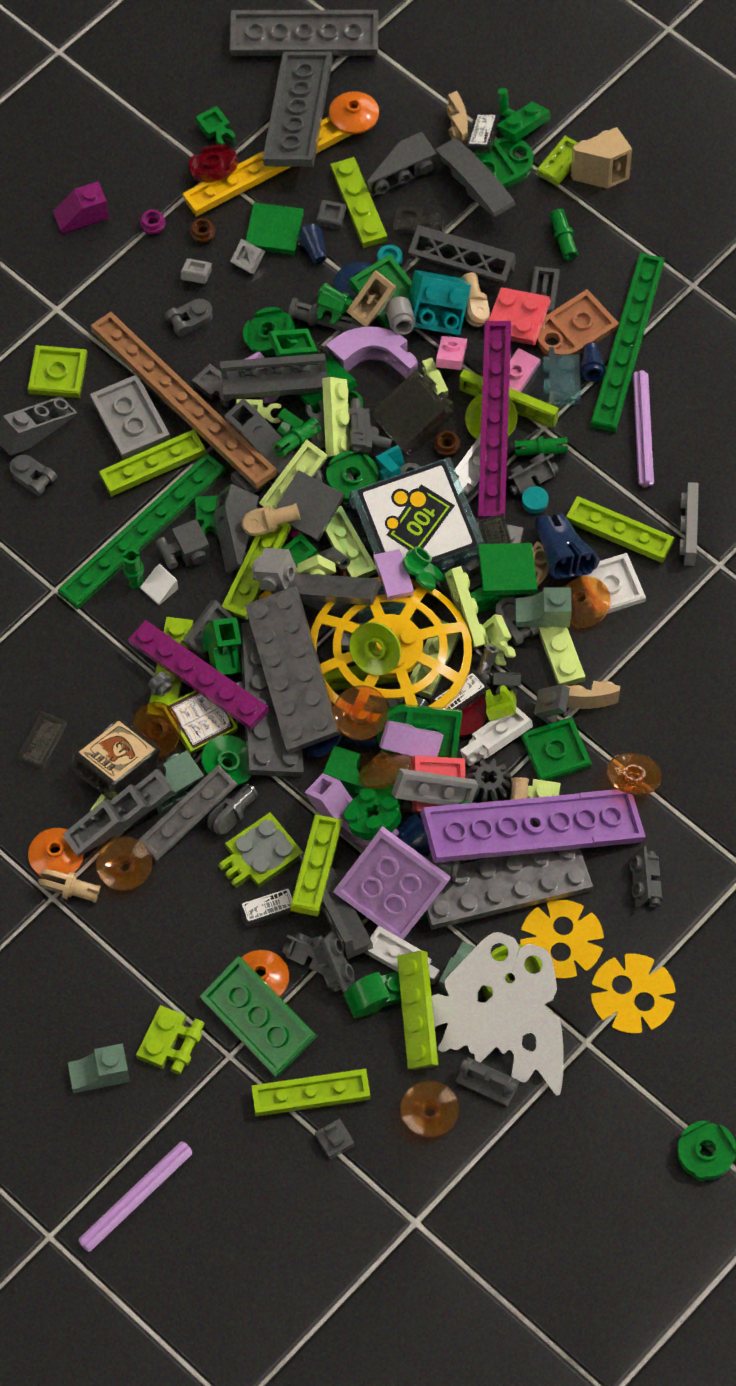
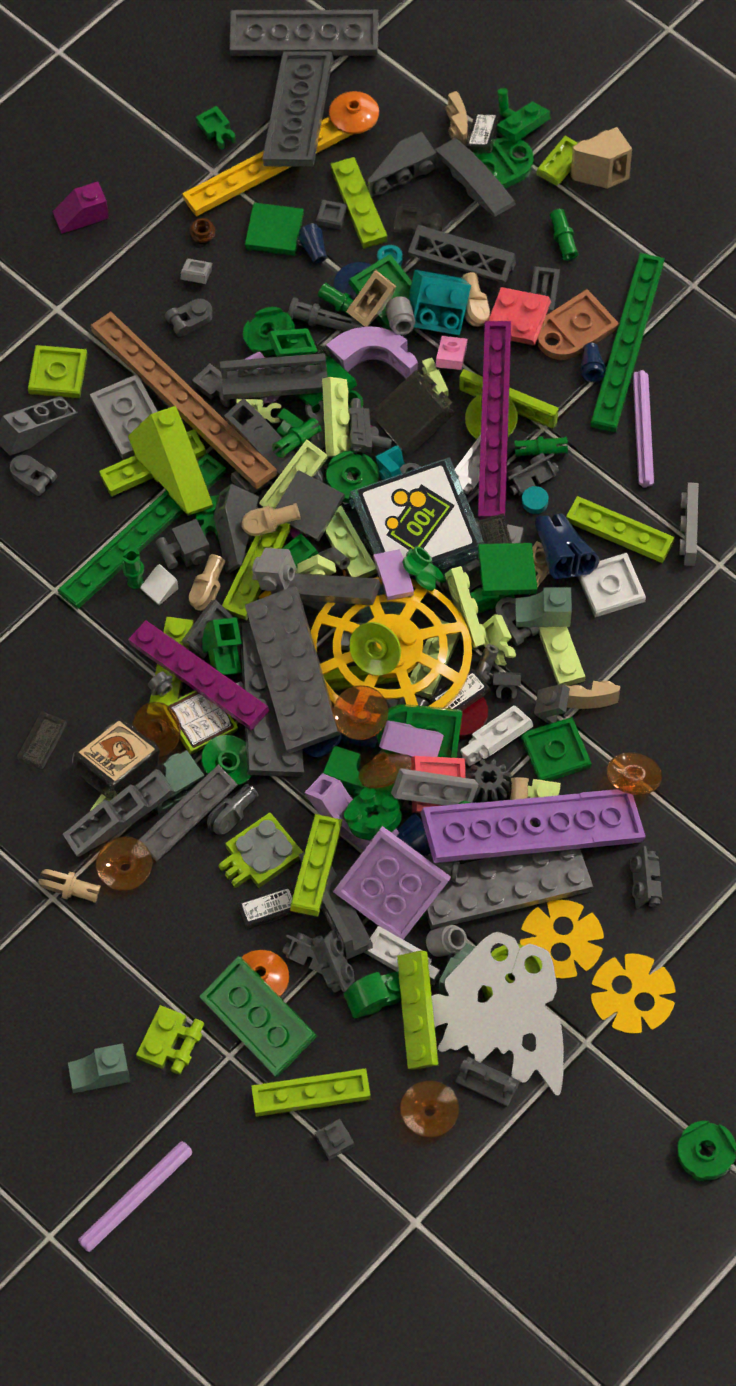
orange dish [28,828,84,880] -> none
magenta plate [140,210,166,234] -> none
dark red tile [188,145,238,182] -> none
light grey tile [230,239,265,274] -> none
green tile [317,293,348,325] -> none
reddish brown plate [434,431,460,456] -> none
lime tile [485,685,517,721] -> none
bright pink plate [509,348,541,392] -> none
clear light blue bracket [543,347,581,404] -> none
clear orange dish [564,576,611,628] -> none
none -> lime wedge [128,406,213,516]
none -> tan arm [189,554,225,611]
none -> light grey brick [426,925,467,957]

